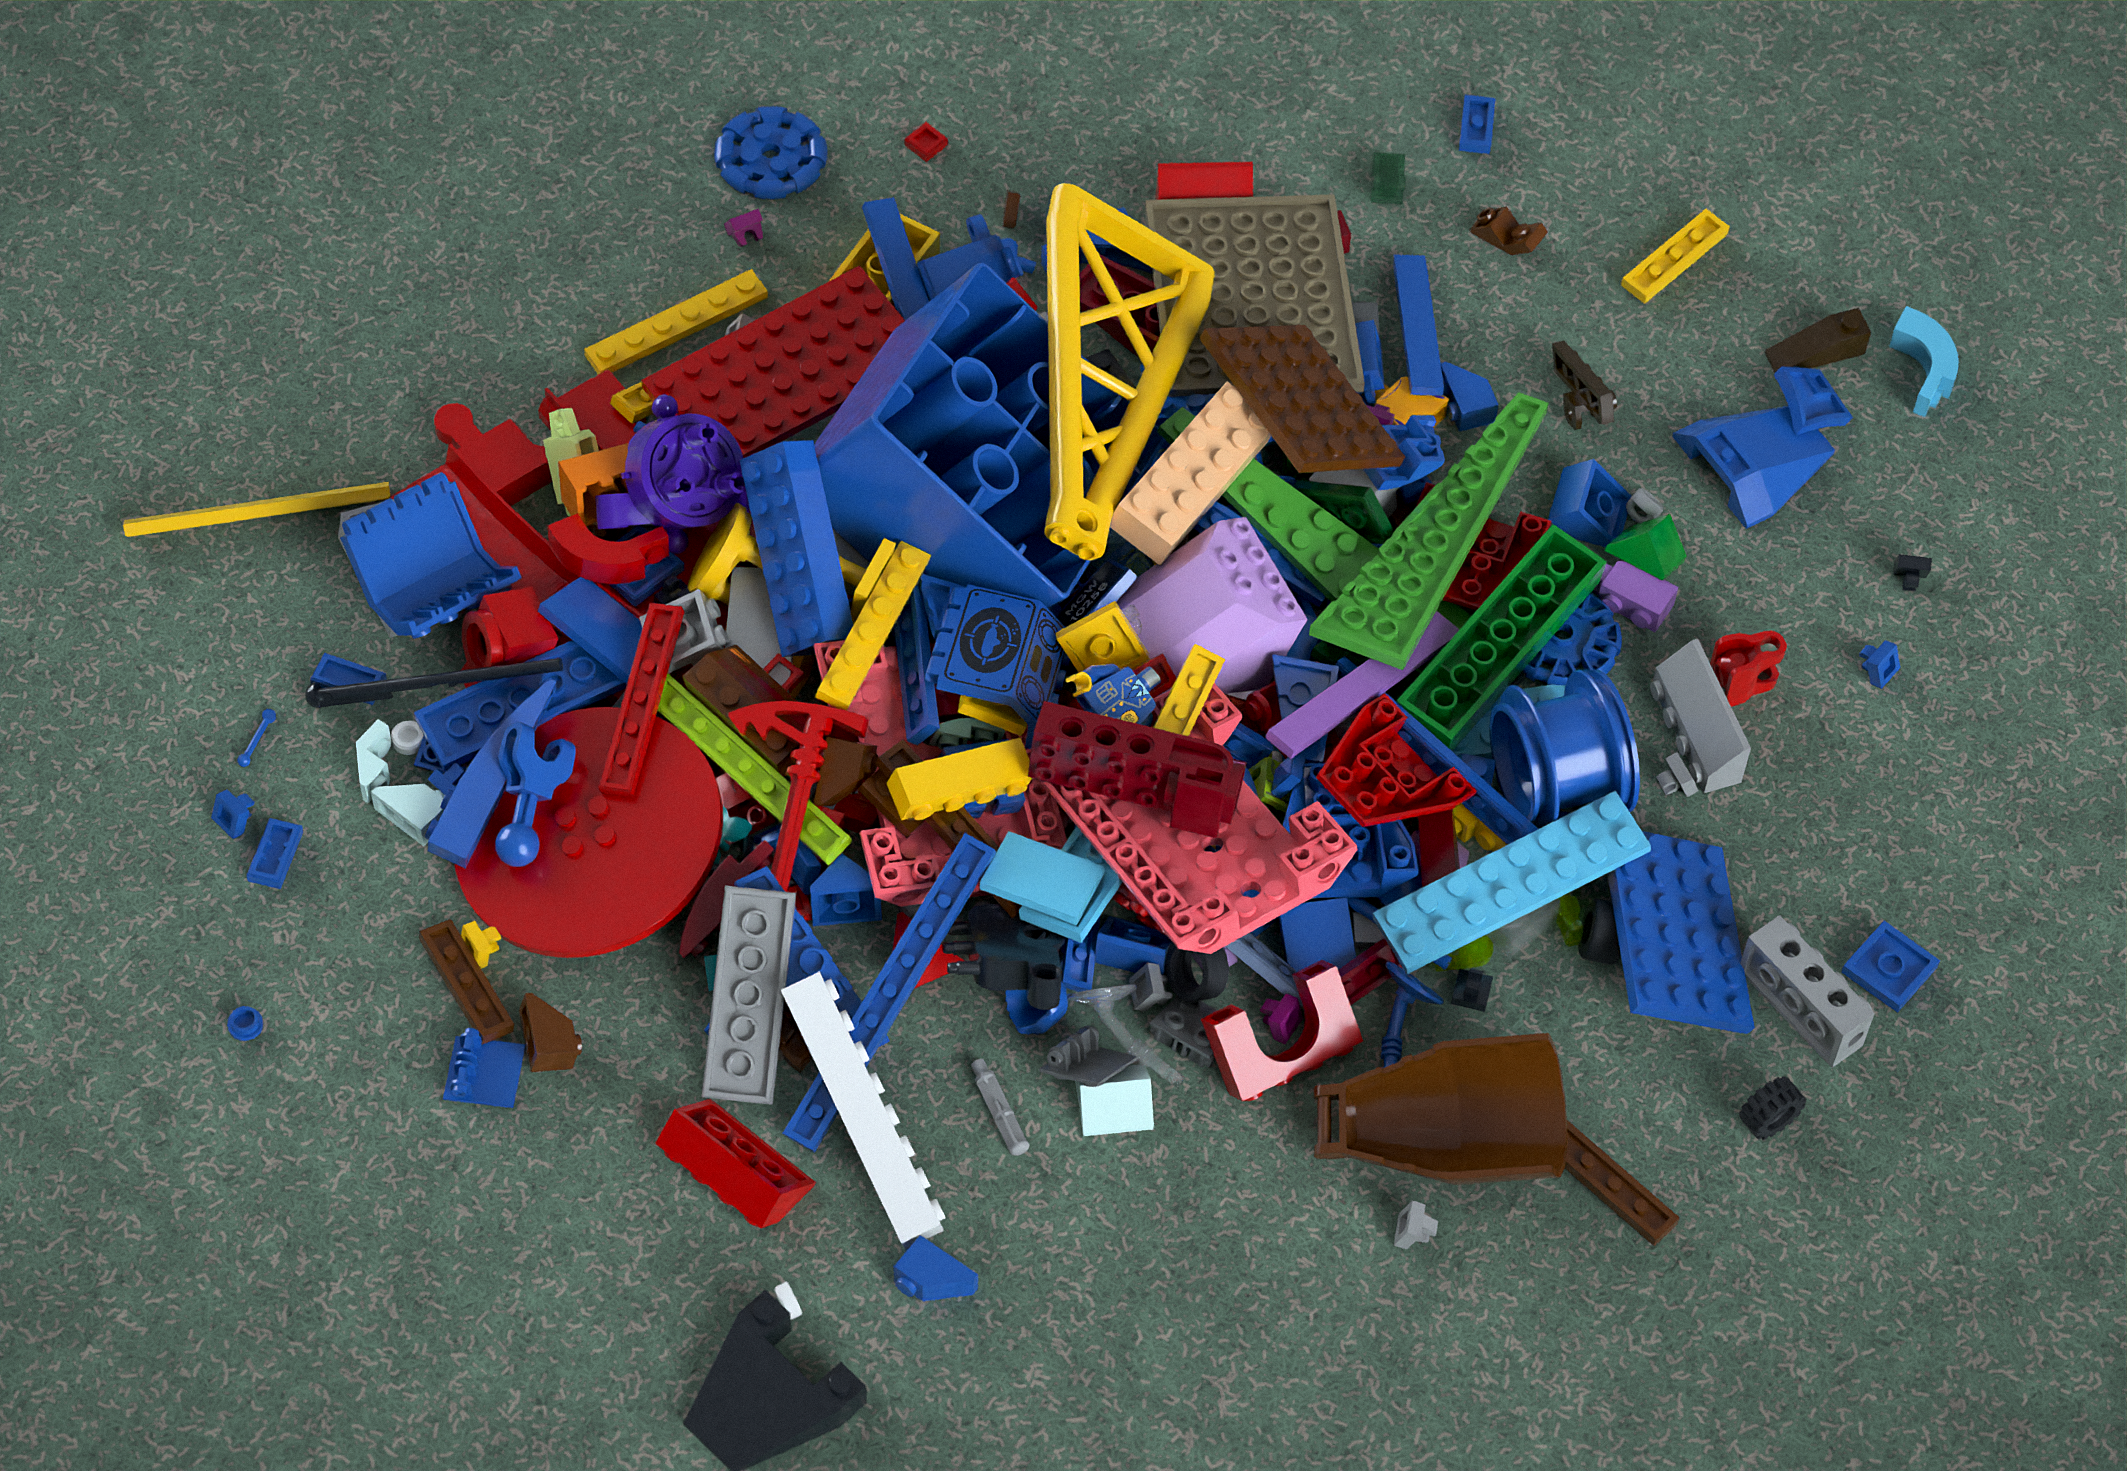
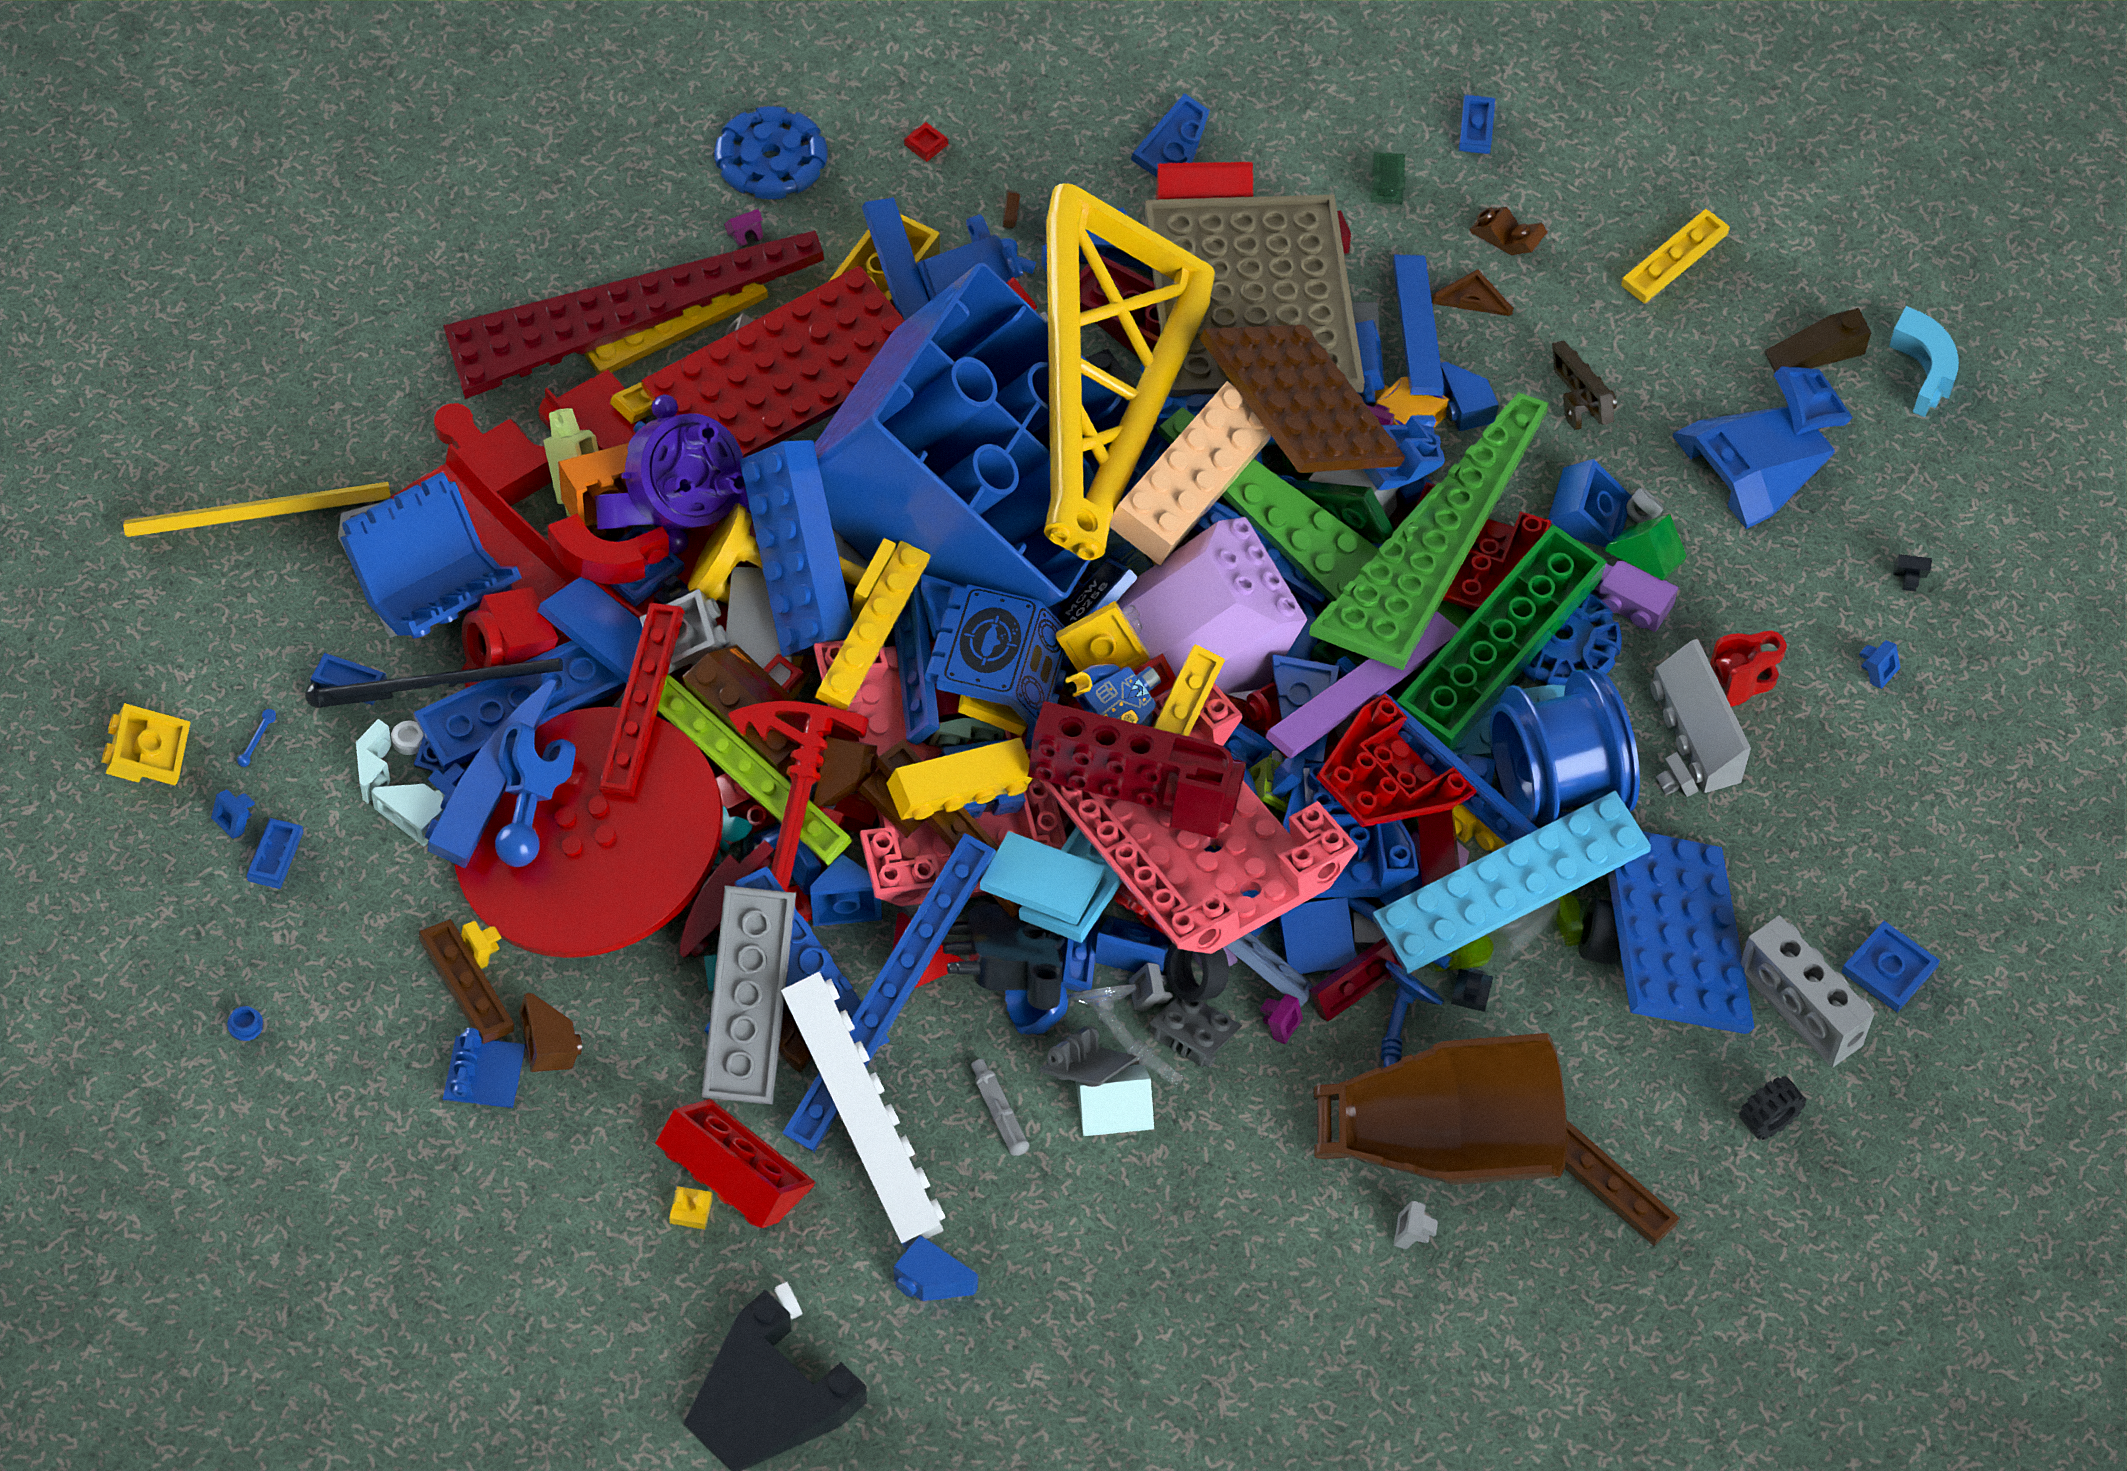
arch [1201,960,1363,1101] -> none
none -> yellow plate [101,703,190,786]
none -> dark red wing [443,230,825,399]
none -> yellow tile [669,1186,713,1230]
none -> blue wing [1131,93,1210,178]
none -> reddish brown tile [1431,269,1514,316]

